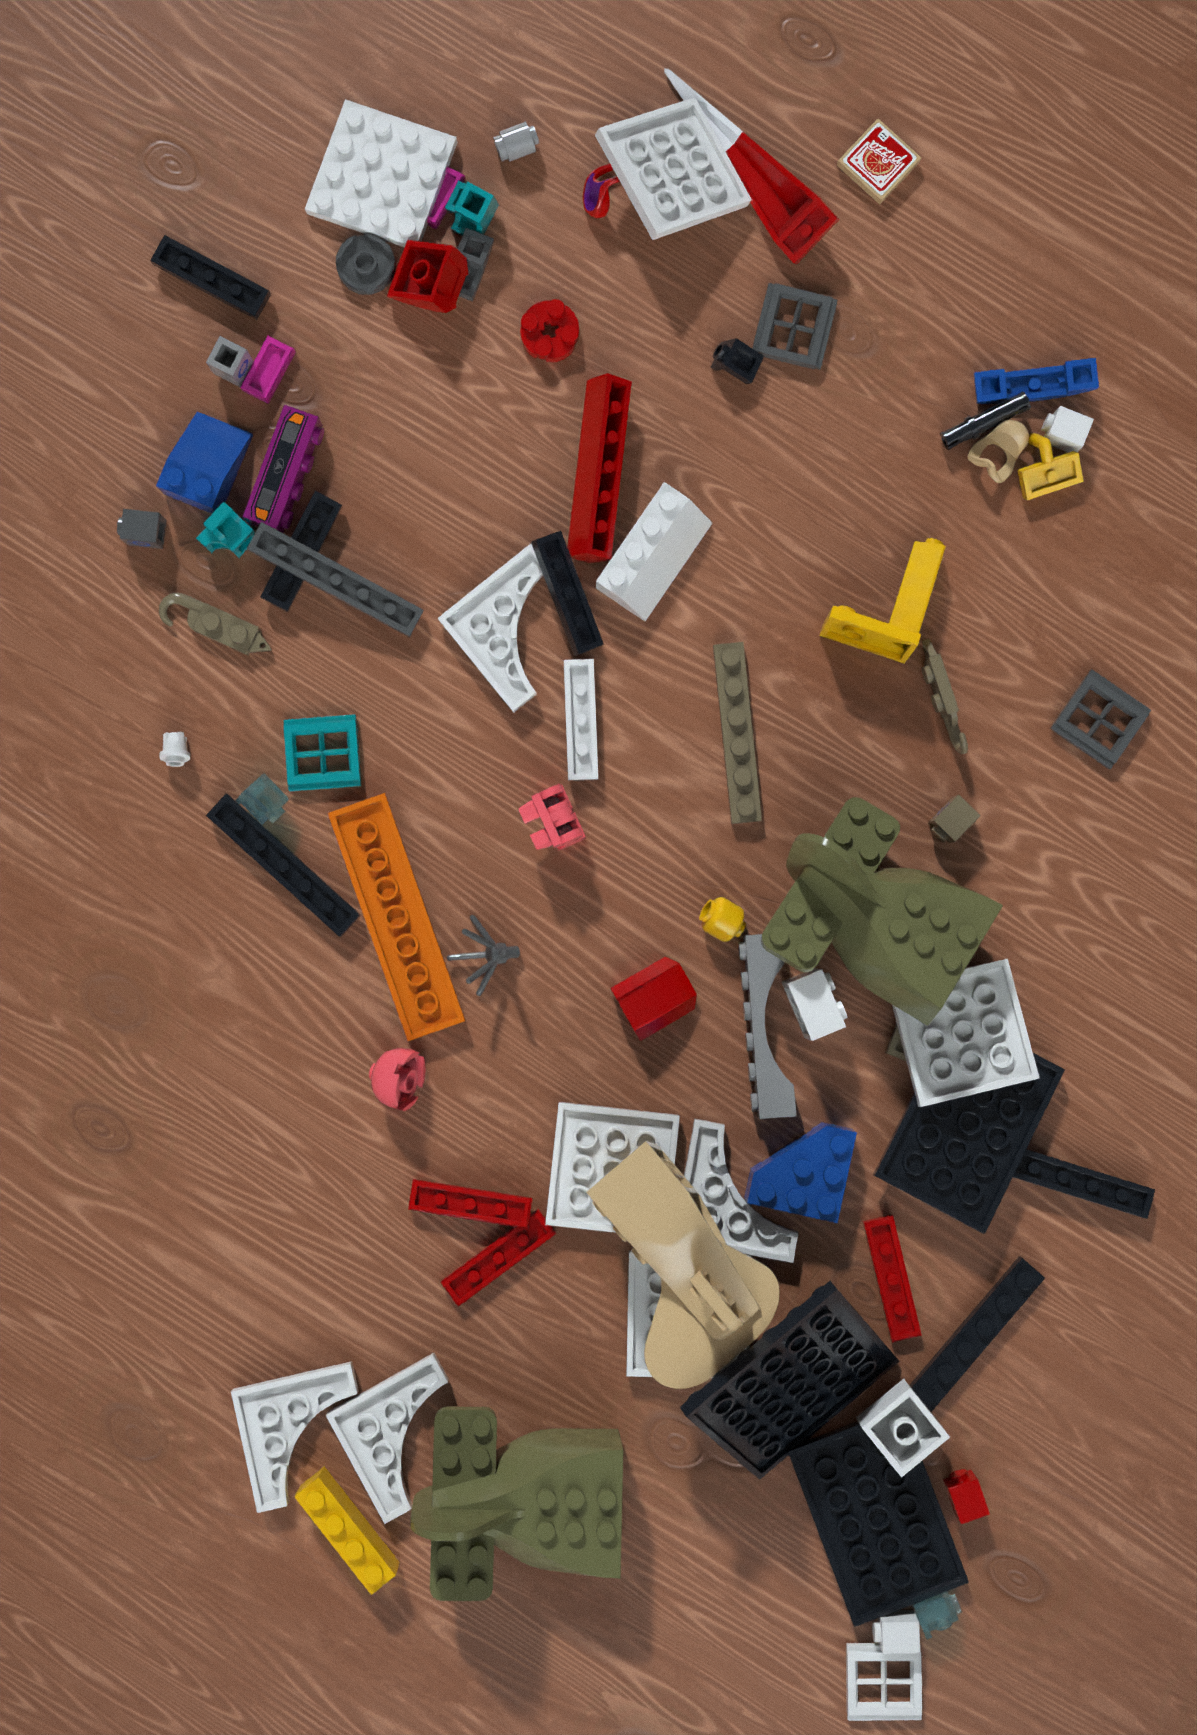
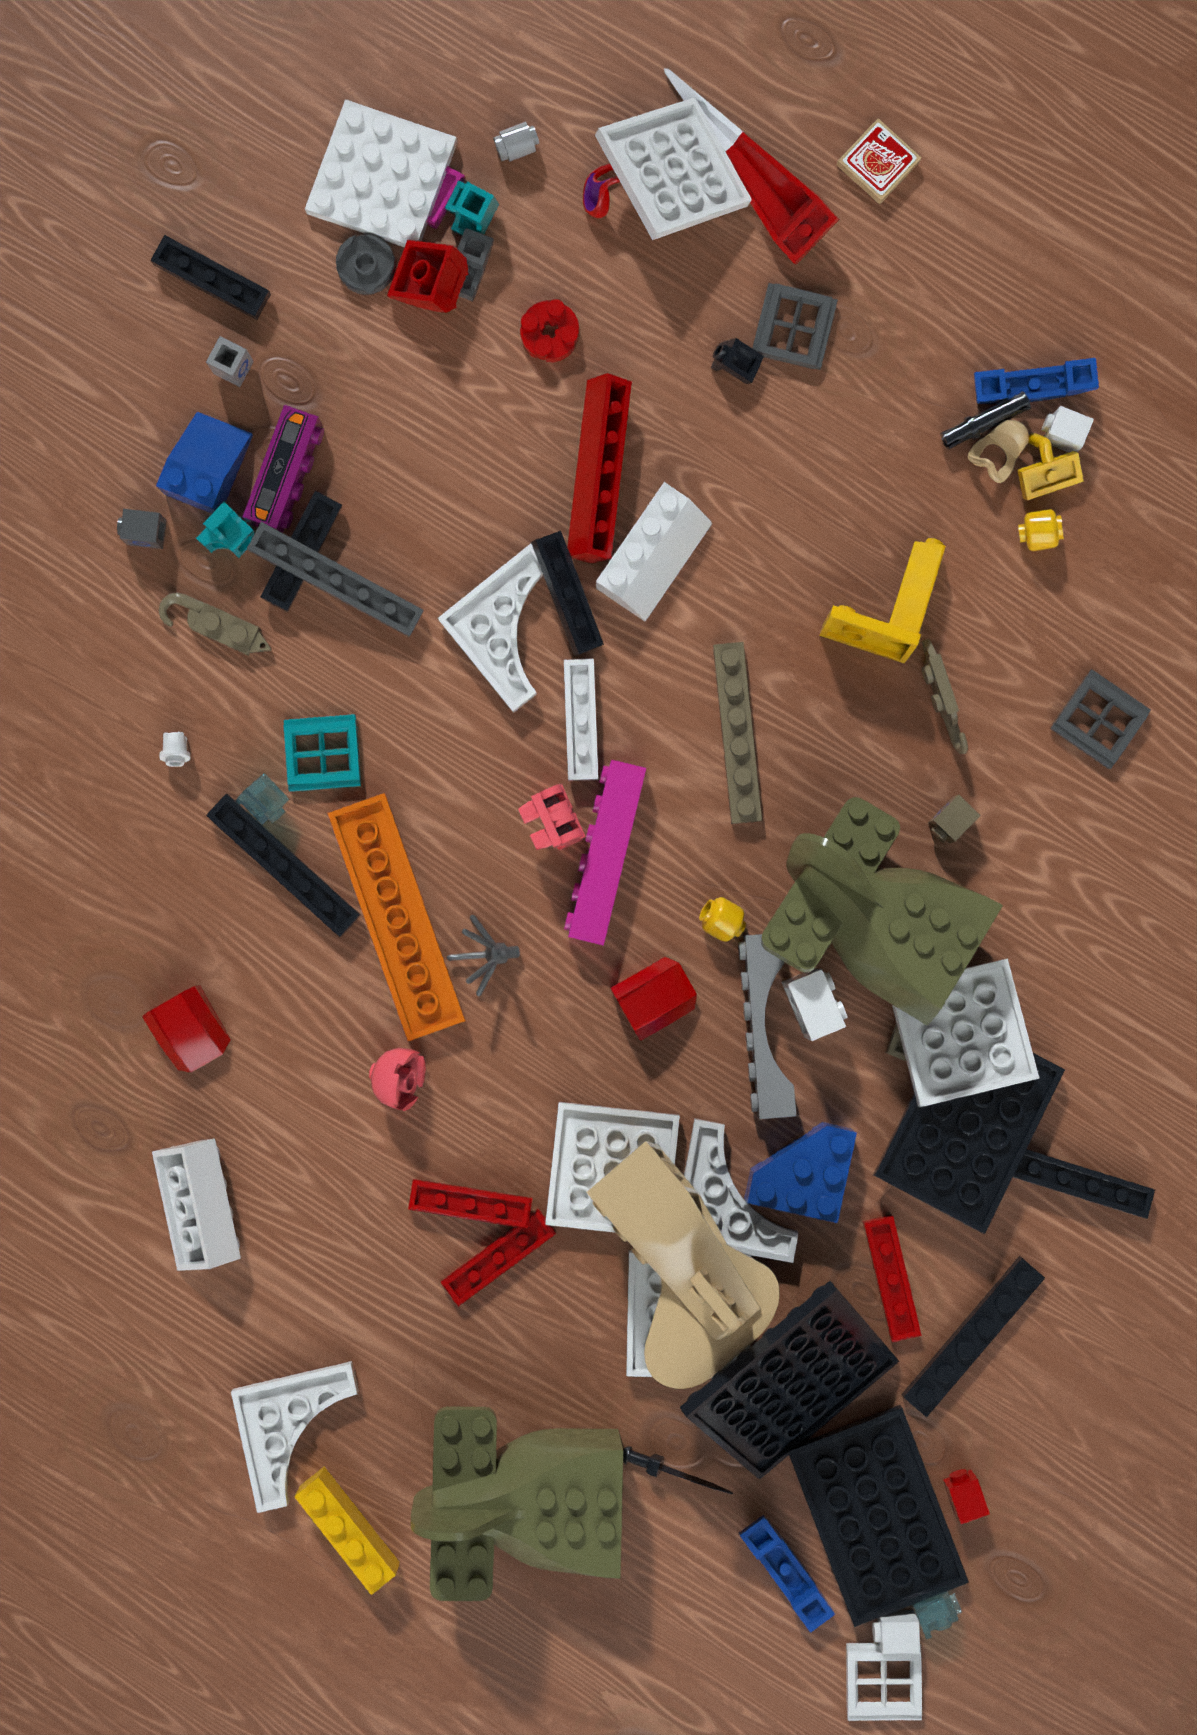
dark pink tile [240,336,296,404] -> none
white plate [326,1353,449,1524] -> none
white brick [856,1379,950,1477] -> none
none -> red slope [142,985,231,1073]
none -> white slope [152,1138,241,1271]
none -> dark pink brick [564,760,646,946]
none -> black sword [623,1446,733,1494]
none -> blue slope [739,1515,835,1633]
none -> yellow head [1018,509,1064,551]

